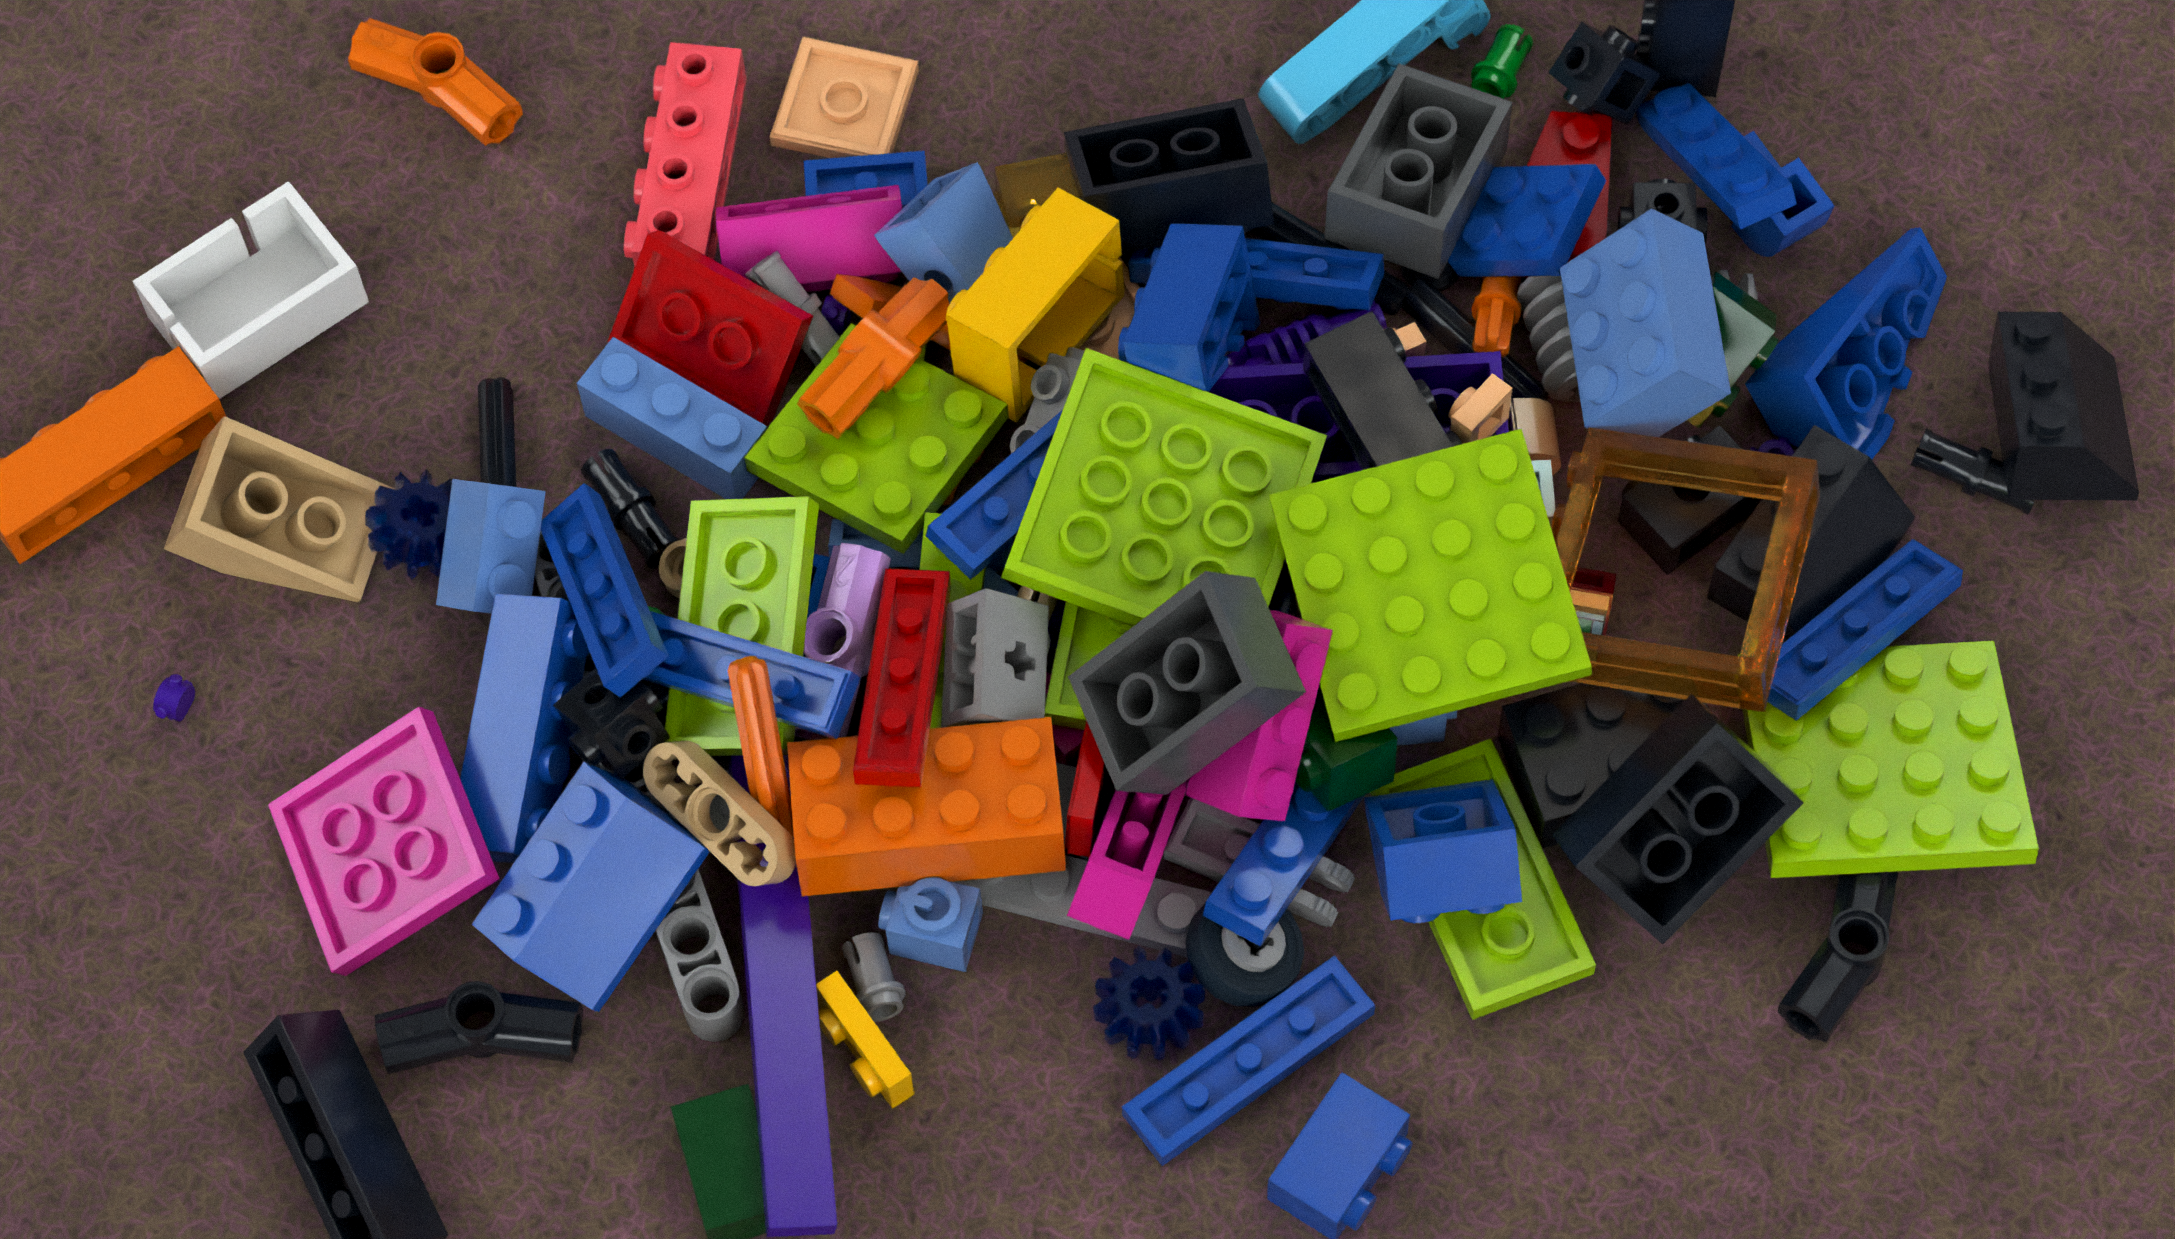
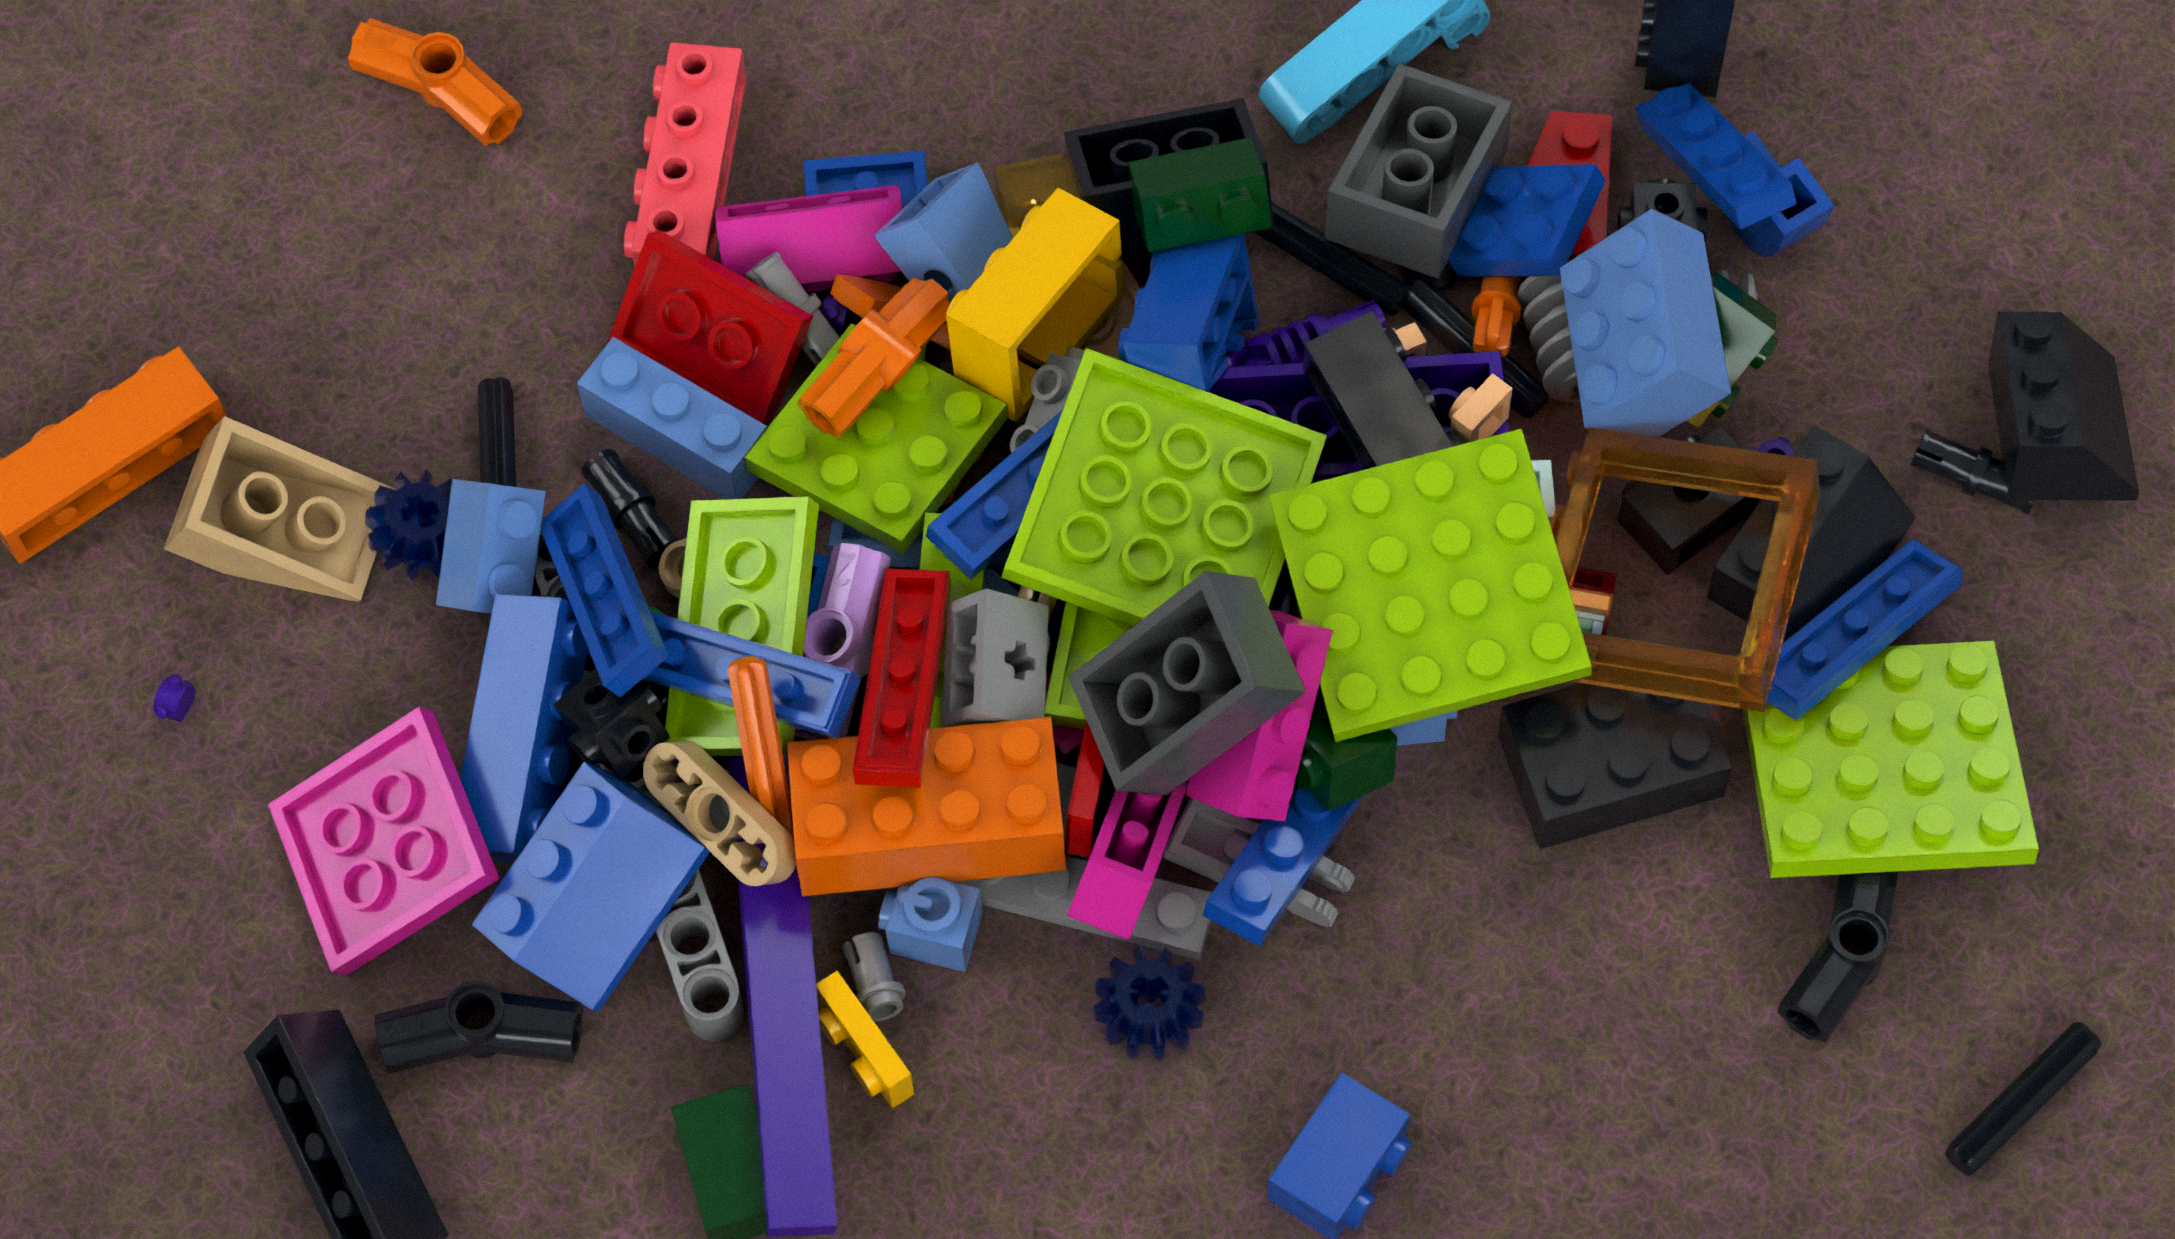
white piece [133,181,369,399] -> none
light nougat tile [770,37,919,158] -> none
blue plate [1122,955,1375,1166] -> none
blue plate [1128,238,1384,311] -> none
black wheel [1185,903,1304,1007] -> none
blue slope [1364,779,1522,923] -> none
lime plate [1370,739,1596,1020] -> none
green pin [1471,24,1534,99] -> none
tan brick [1508,398,1561,475] -> none
black brick [1548,22,1661,124] -> none
black brick [1552,694,1804,944] -> none
blue wedge [1745,227,1947,460] -> none
none -> dark green brick [1128,137,1272,253]
none -> black axle [1945,1022,2101,1176]

